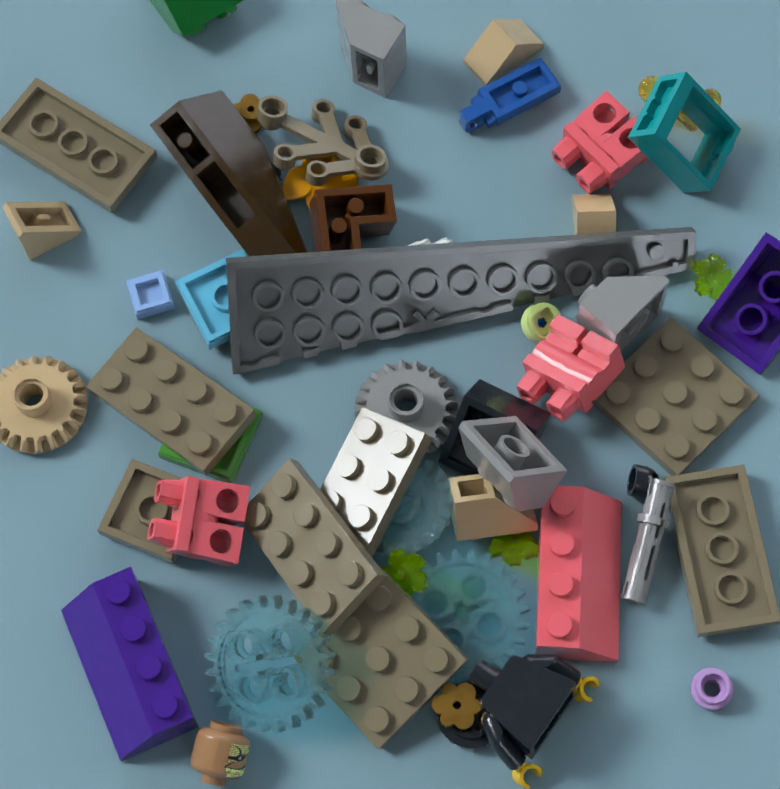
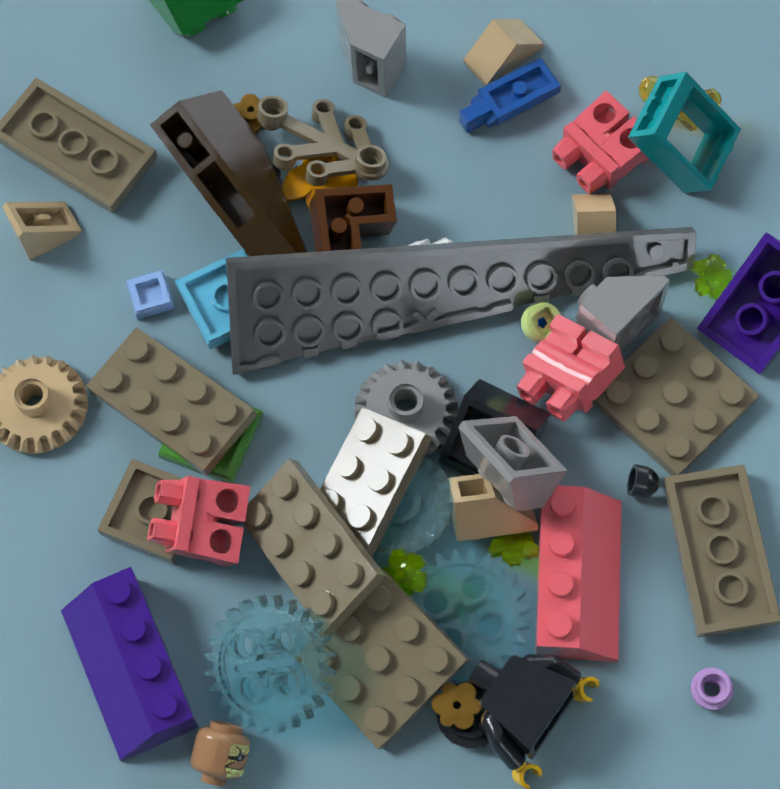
light grey pin [620,478,676,605] -> none

